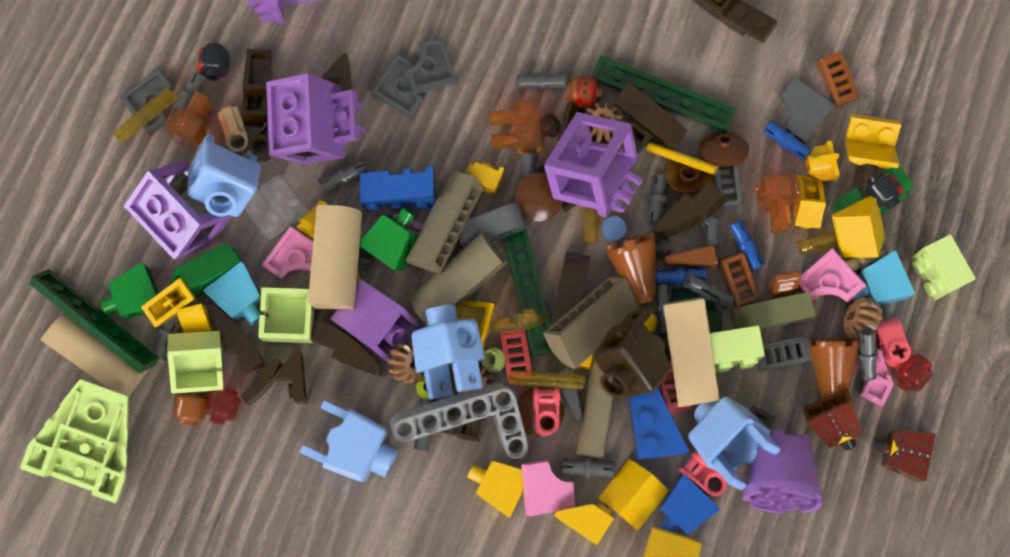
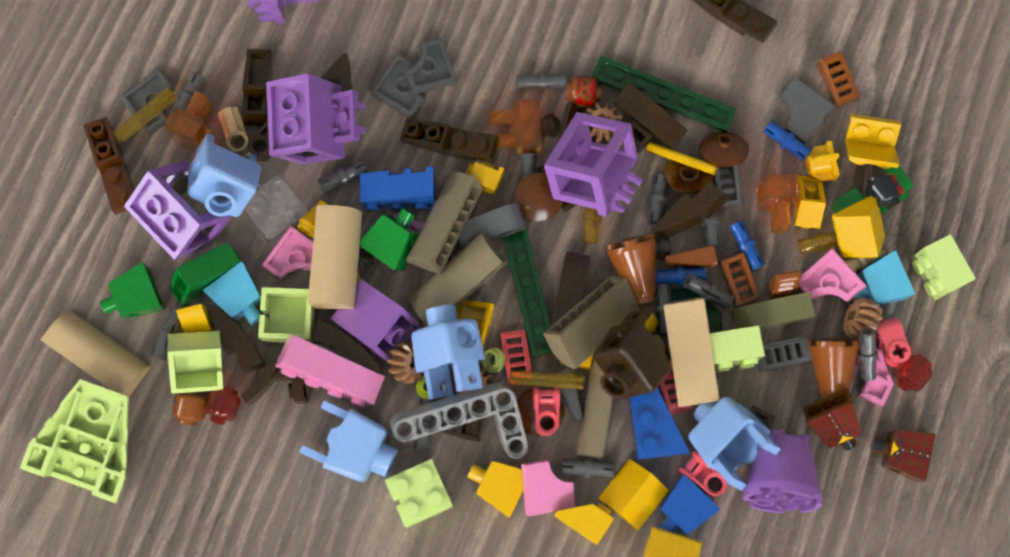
dark green plate [29,269,159,374] -> none
yellow slope [141,278,196,328] -> none
black head [197,43,230,81] -> none
clear yellow slope [489,309,546,334] -> none
medium blue tile [601,216,626,242] -> none
none -> reddish brown slope [84,116,135,215]
none -> bright pink brick [275,335,385,409]
none -> yellowish green piece [385,459,454,528]
none -> dark brown slope [400,118,500,162]

